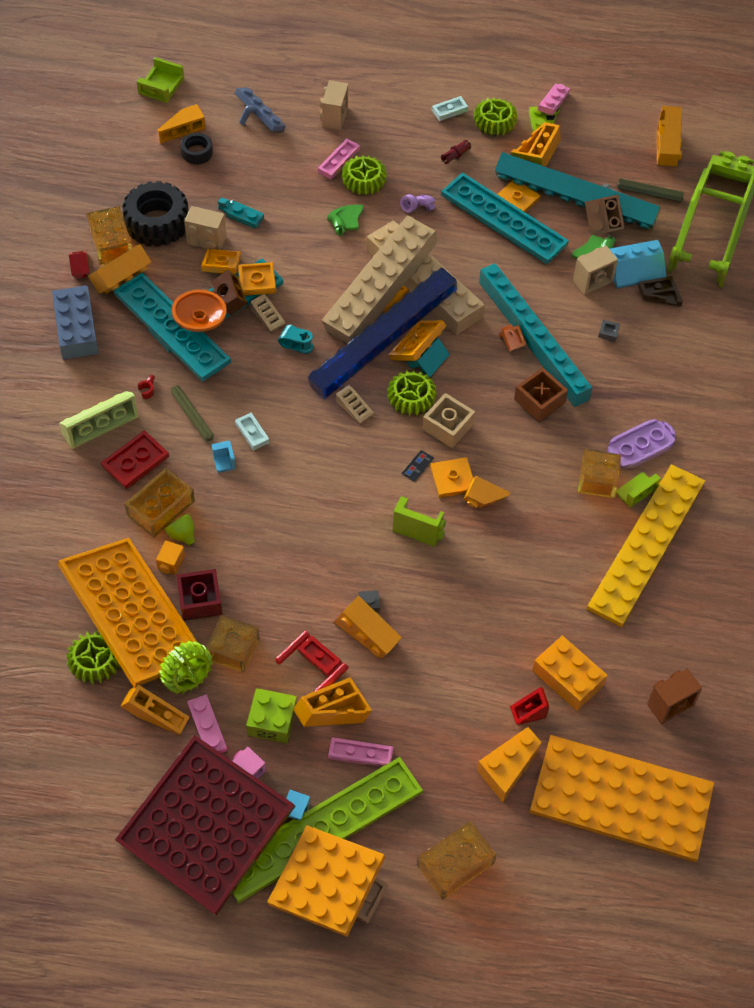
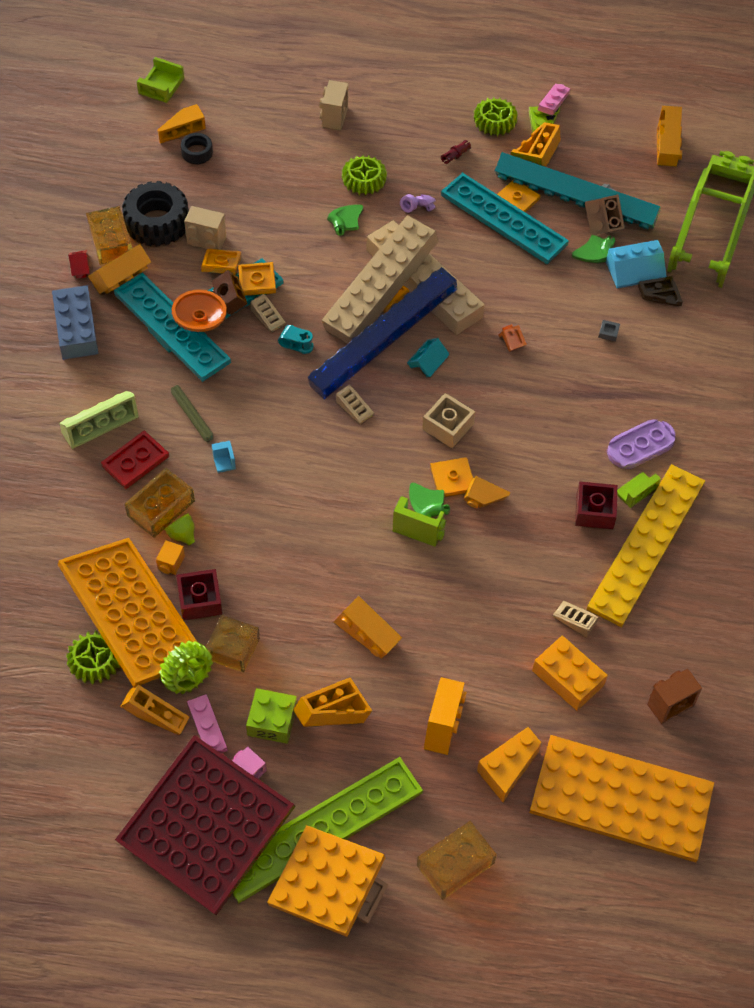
red piece [138,375,155,399] -> none
teal hinge [218,197,264,229] -> none
sand blue plate [234,87,286,131] -> none
light aqua plate [235,413,270,451] -> none
red plate [275,630,349,692] -> none
medium azure panel [286,790,310,820] -> none
bright pink plate [318,138,360,180] -> none
bright pink tile [328,737,393,767] -> none
dark grey plate [358,590,380,612] -> none
lime gear [387,370,437,416] -> none
light orange plate [388,320,446,361] -> none
black sticker [402,450,434,481] -> none
light aqua plate [432,96,468,121] -> none
teal brick [479,263,592,407] -> none
red slope [510,687,549,725] -> none
dark orange brick [514,367,568,422] -> none
tan brick [573,245,618,295] -> none
clear yellow brick [577,449,621,498] -> none
olive axle [618,178,684,202] -> none
none -> bright green arm [409,483,450,517]
none -> light orange wedge [424,677,467,755]
none -> tan slope [553,601,598,637]
none -> dark red brick [575,481,618,529]

